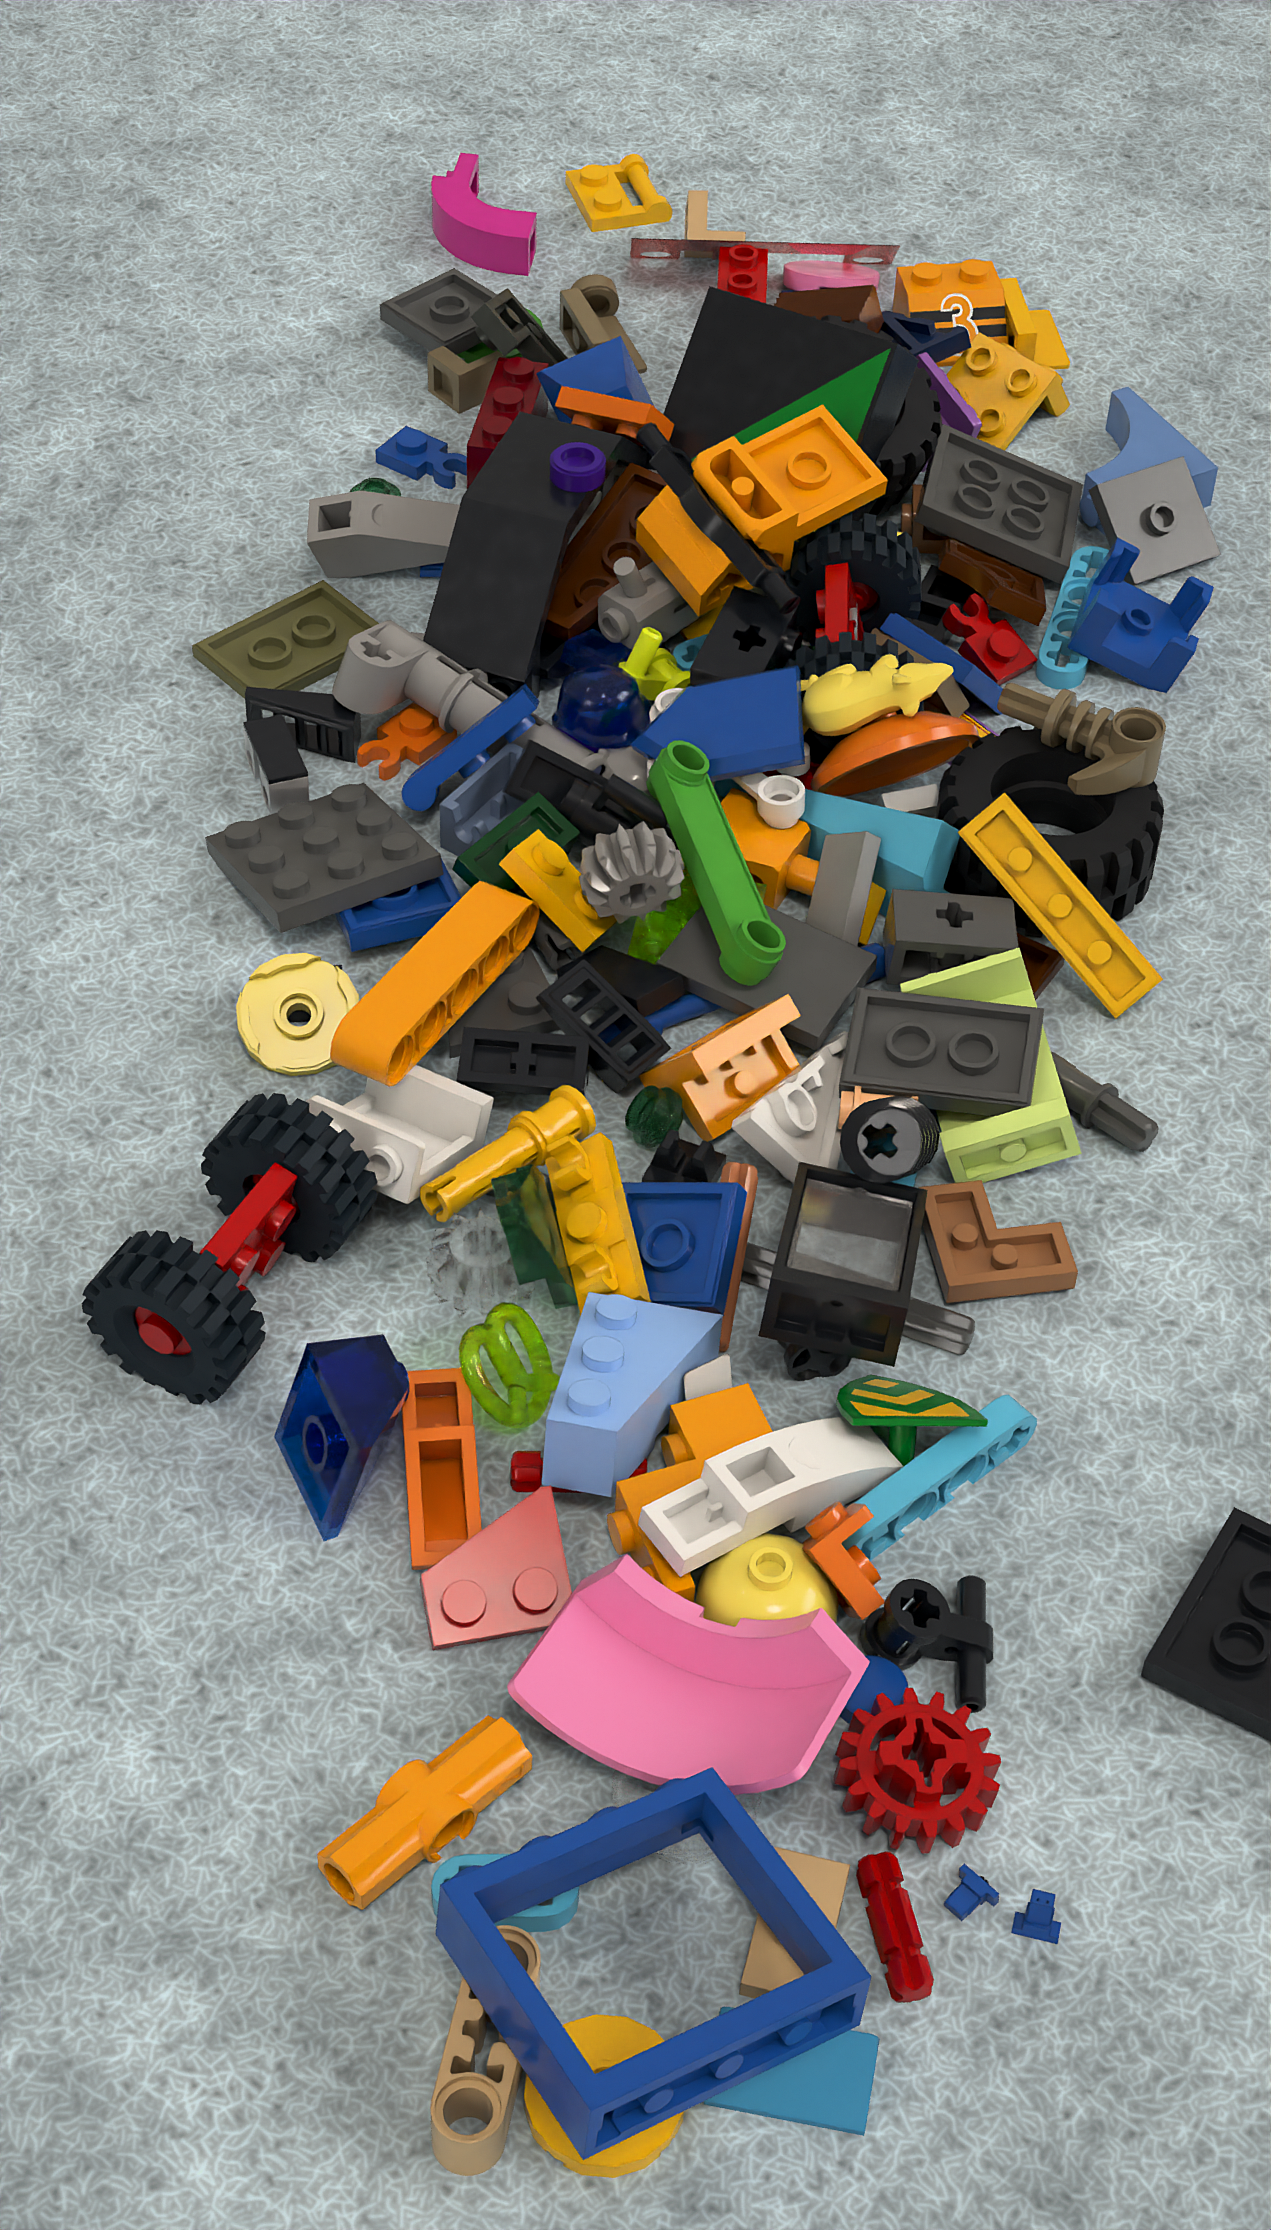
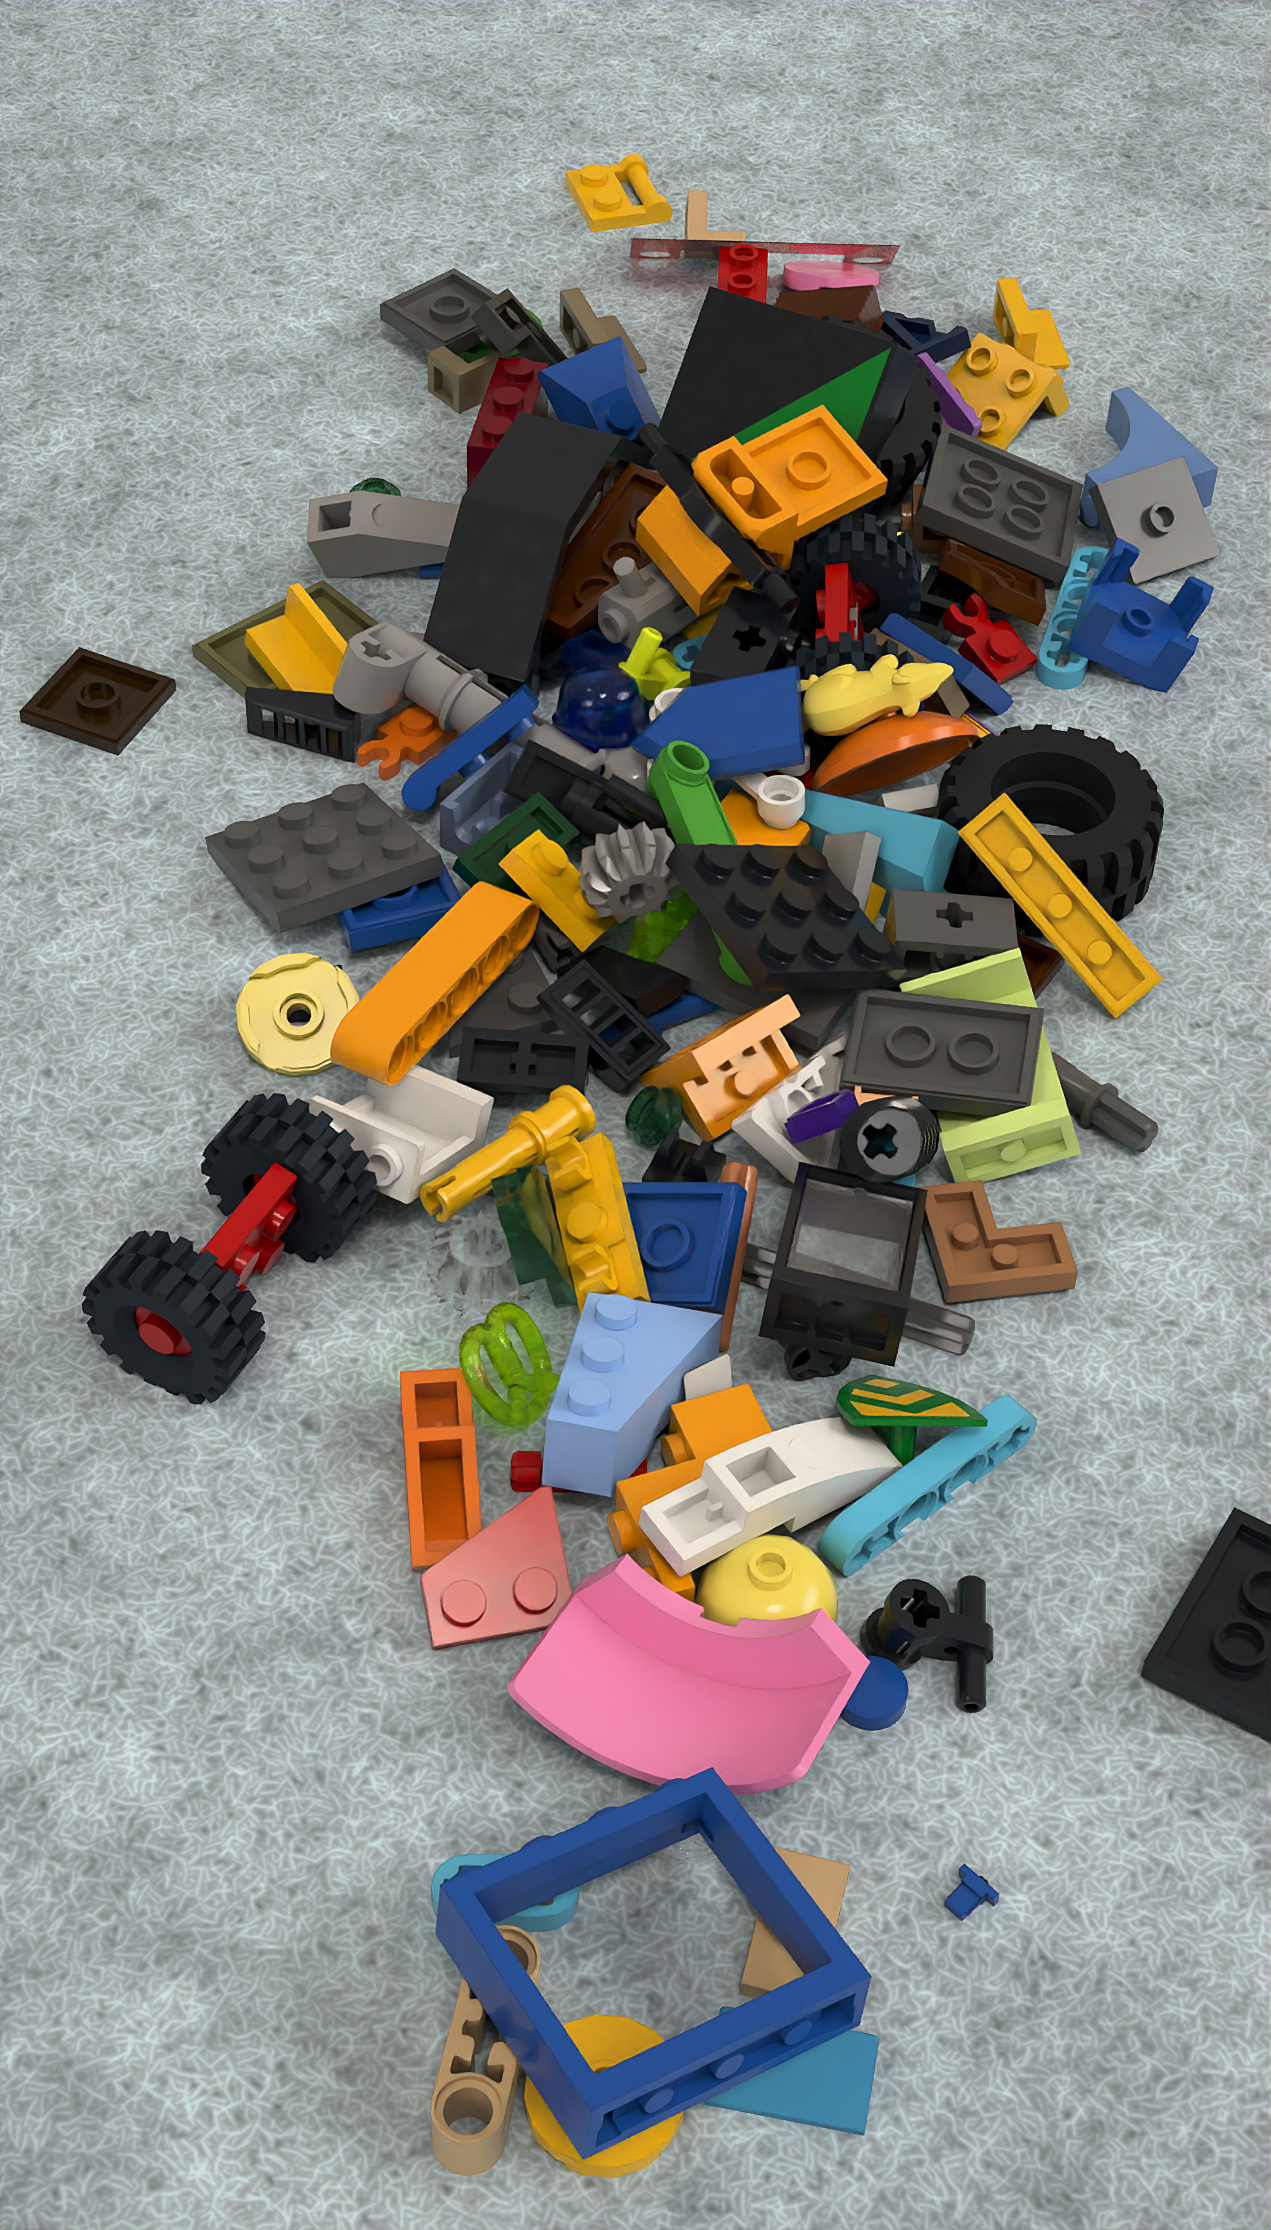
black piece [243,714,310,814] -> none
clear blue slope [274,1334,410,1541] -> none
light orange piece [317,1715,532,1910] -> none
blue plate [375,426,467,489] -> none
dark pink arch [431,153,537,276] -> none
dark purple tile [550,442,606,492] -> none
orange wing [555,386,675,446] -> none
dark tan tile [570,274,619,318] -> none
orange bracket [802,1501,885,1620] -> none
red gear [833,1688,1001,1854] -> none
red axle [856,1851,934,2003] -> none
light orange slope [892,259,1008,367] -> none
dark tan piece [997,682,1166,795] -> none
blue piece [1011,1889,1061,1944] -> none
none -> dark brown tile [19,647,176,756]
none -> yellow panel [245,583,347,694]
none -> black plate [665,843,908,992]
none -> dark purple tile [784,1089,860,1144]

